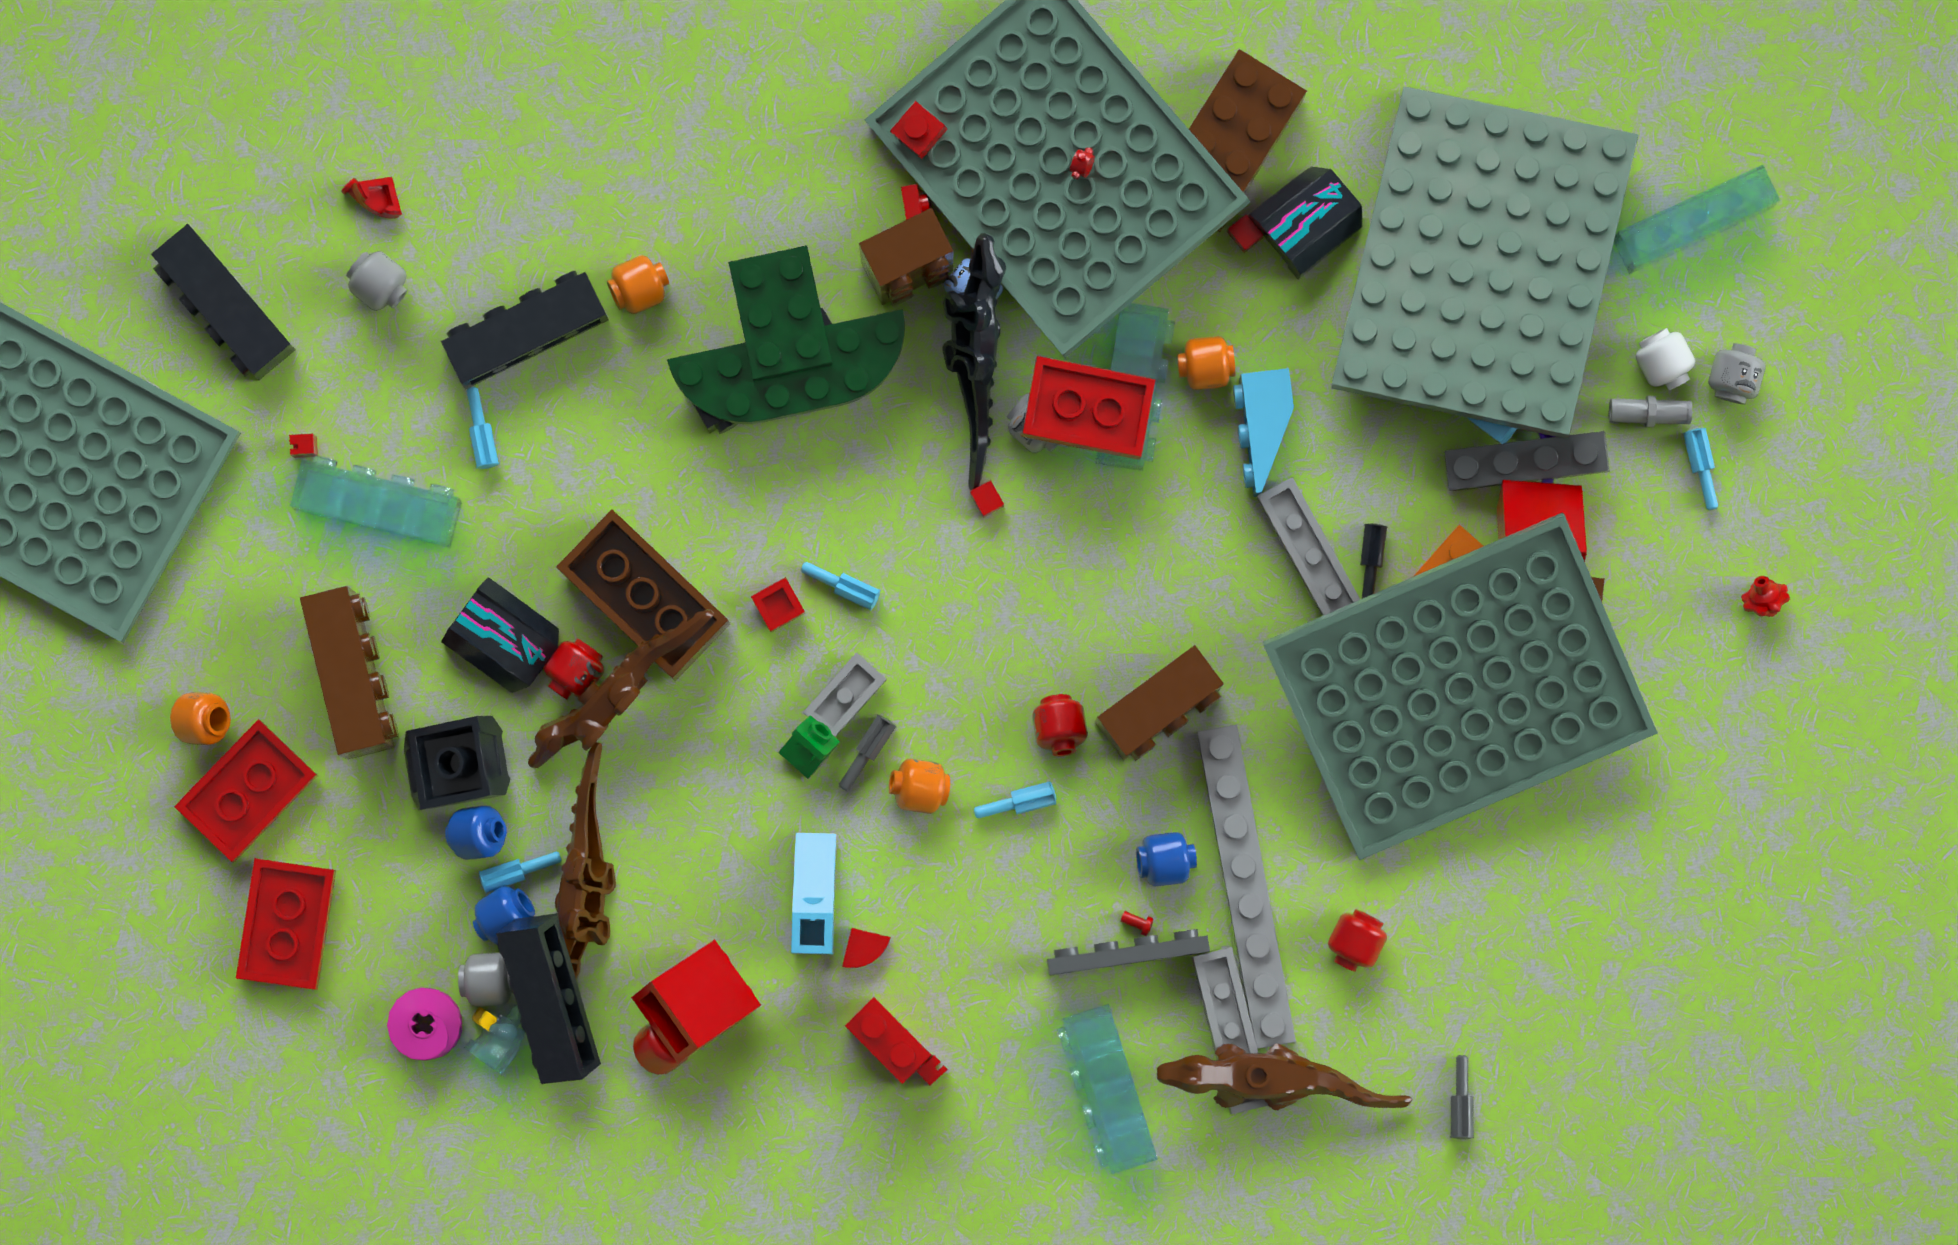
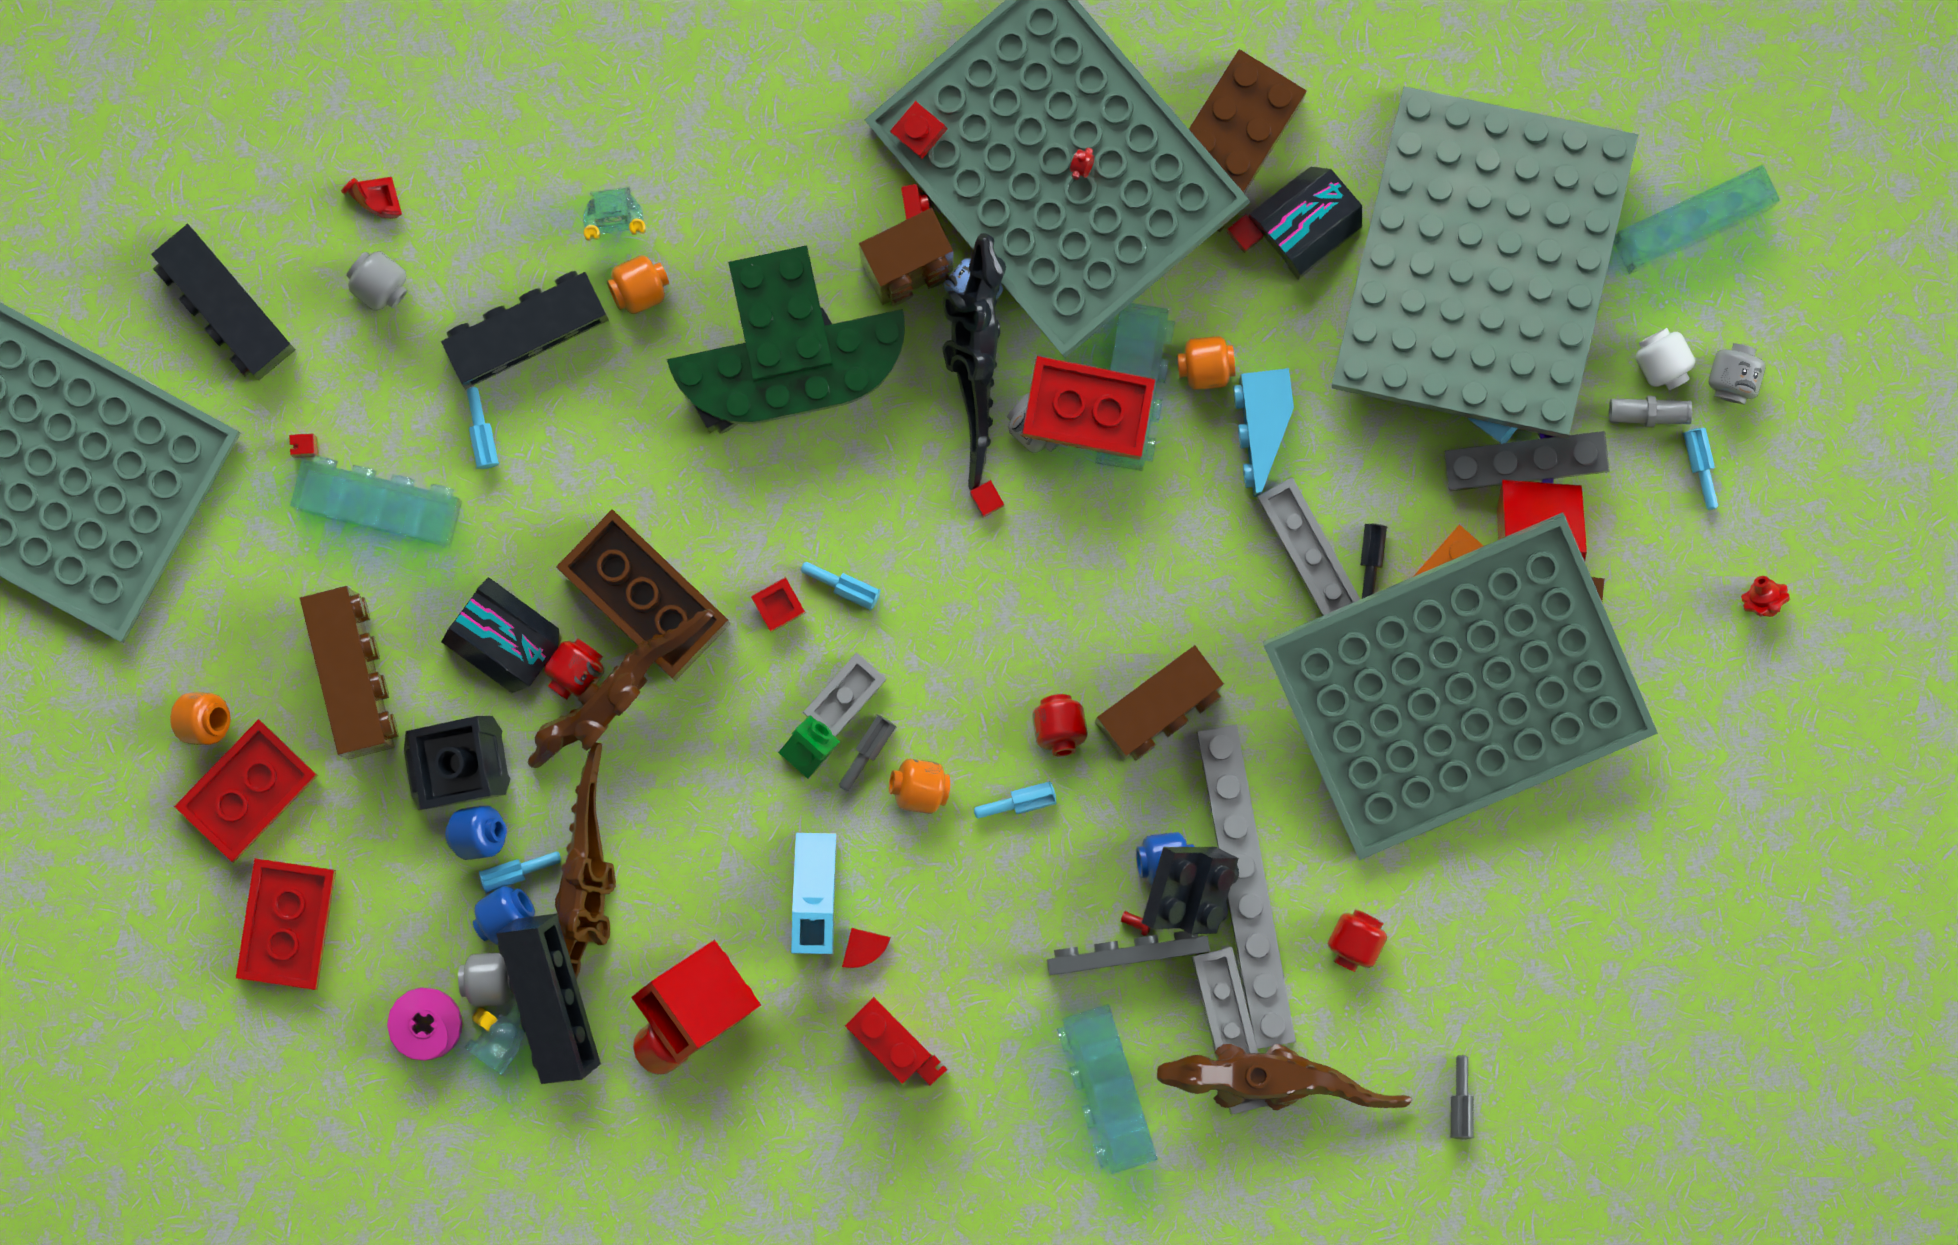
none -> clear light blue piece [583,186,646,241]
none -> black plate [1142,847,1239,934]

